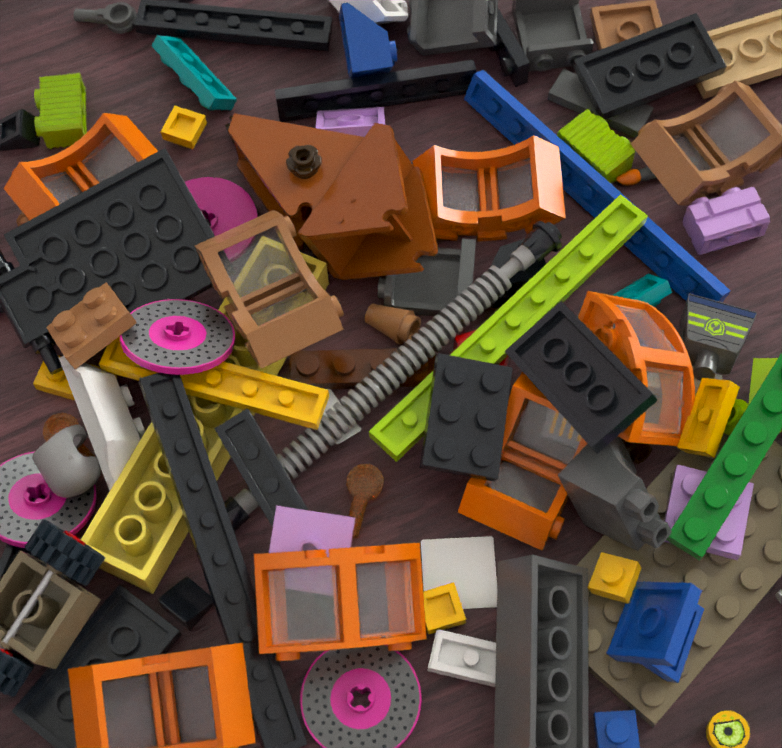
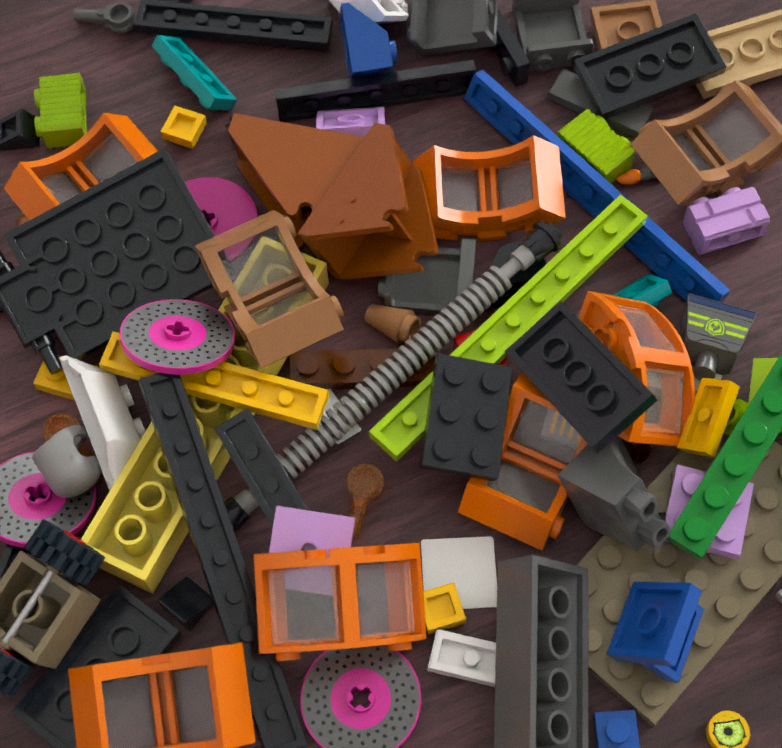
medium nougat plate [46,282,137,369] -> none
dark brown plate [286,145,322,179] -> none
yellow plate [588,552,642,604] -> none

